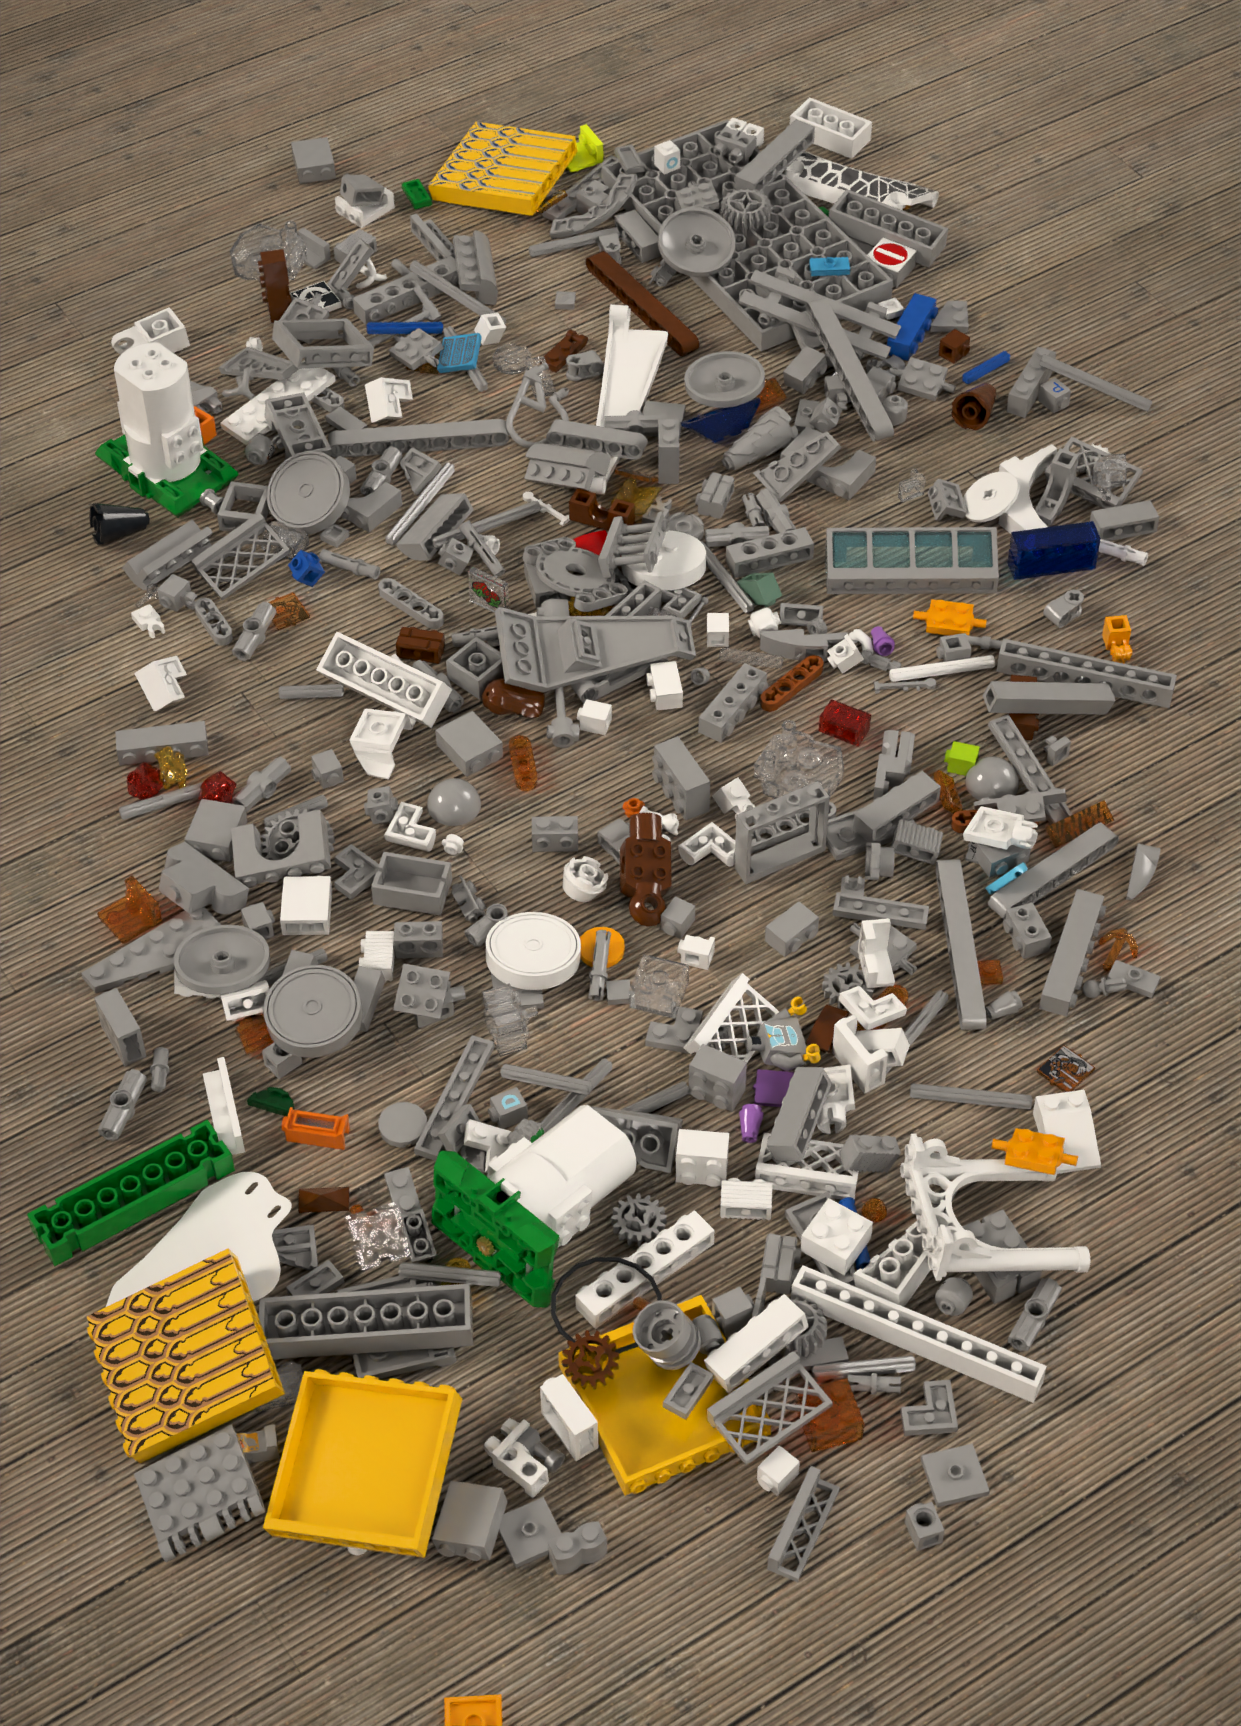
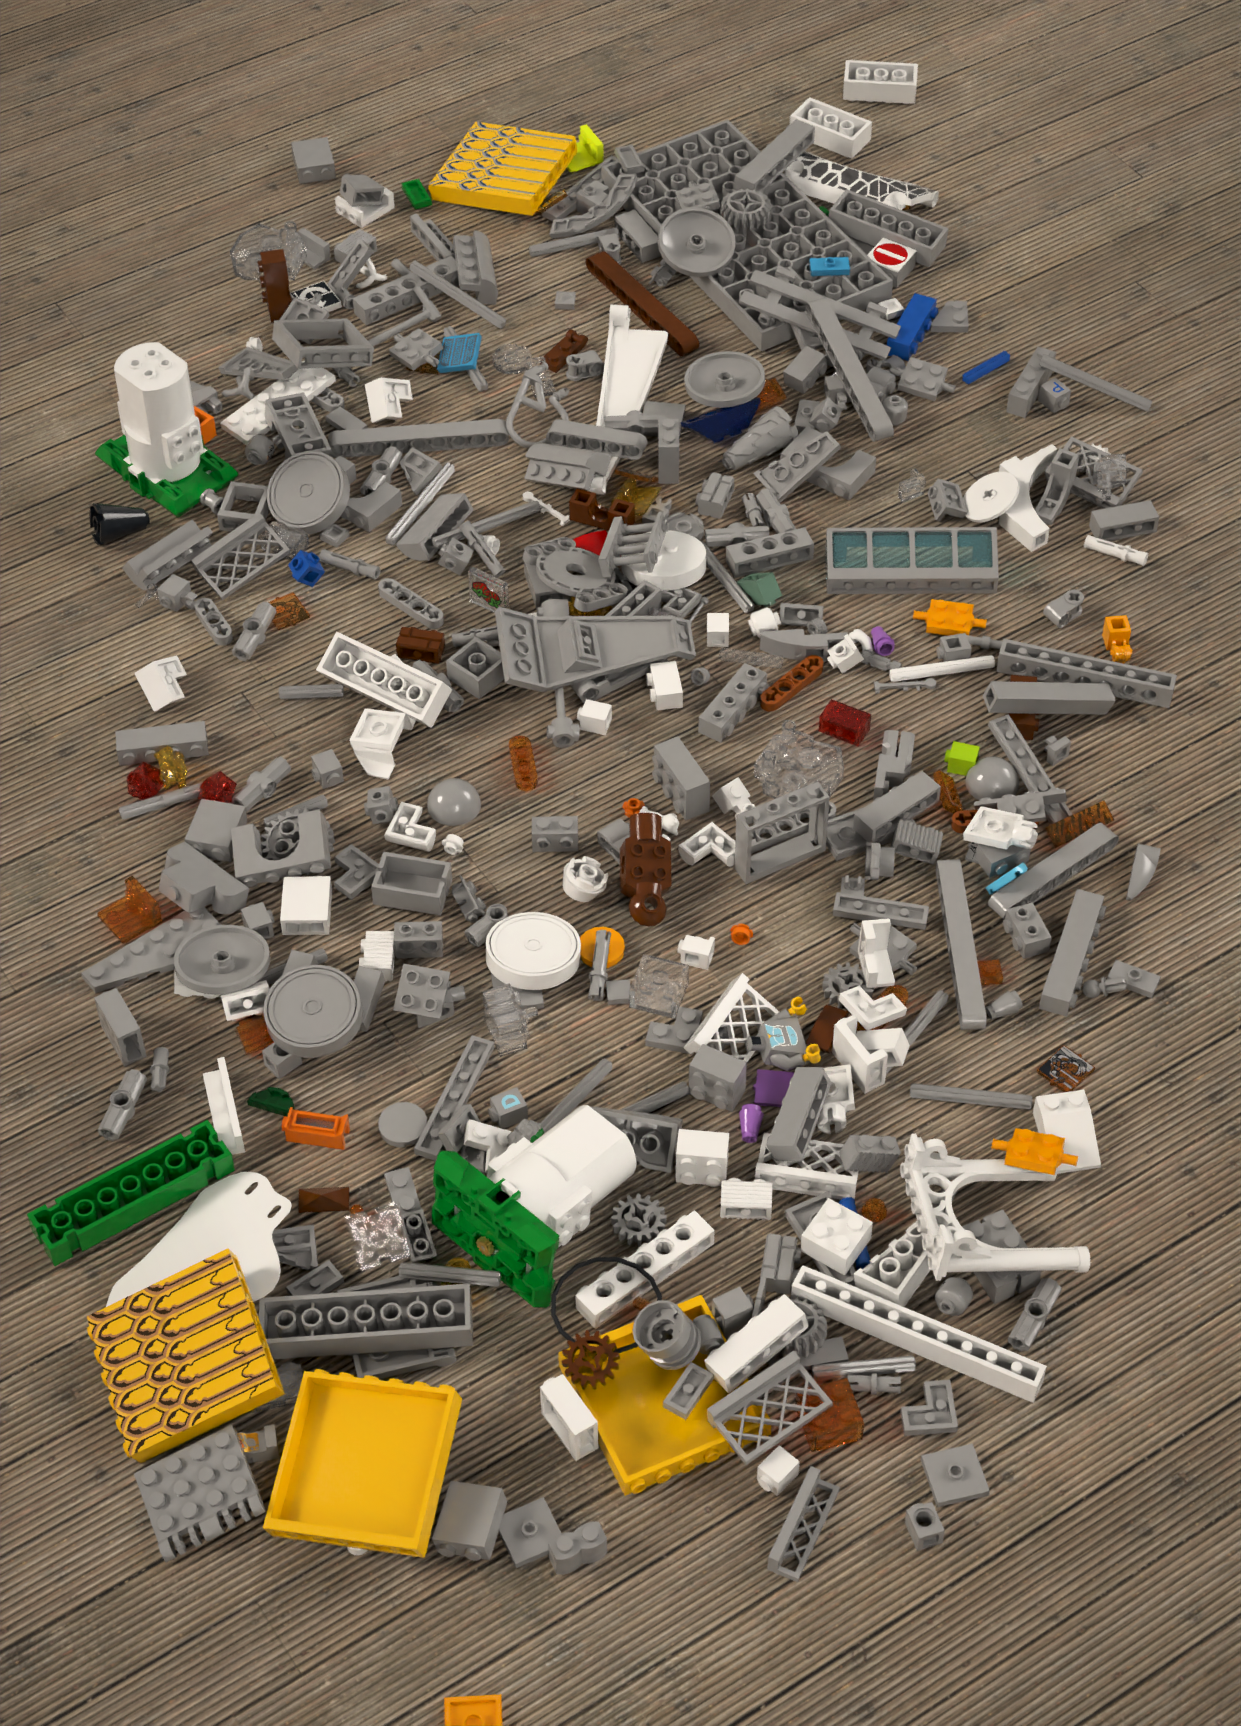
white brick [111,307,190,354] -> none
white plate [131,604,165,638] -> none
blue axle [366,322,443,334] -> none
light grey brick [435,710,503,777] -> none
white brick [474,312,506,345] -> none
reddish brown piece [481,678,545,719] -> none
white hips [484,1418,565,1499] -> none
light grey axle [500,1064,592,1095] -> none
white brick [654,140,680,174] -> none
light grey brick [661,896,695,939] -> none
light grey hips [714,117,764,164] -> none
light grey brick [765,901,819,957] -> none
reddish brown brick [939,329,970,364] -> none
reddish brown cone [951,383,996,431] -> none
clear blue piece [1007,521,1101,580] -> none
clear orange piece [1098,927,1138,972] -> none
none -> orange plate [730,923,753,945]
none -> white brick [843,60,918,104]

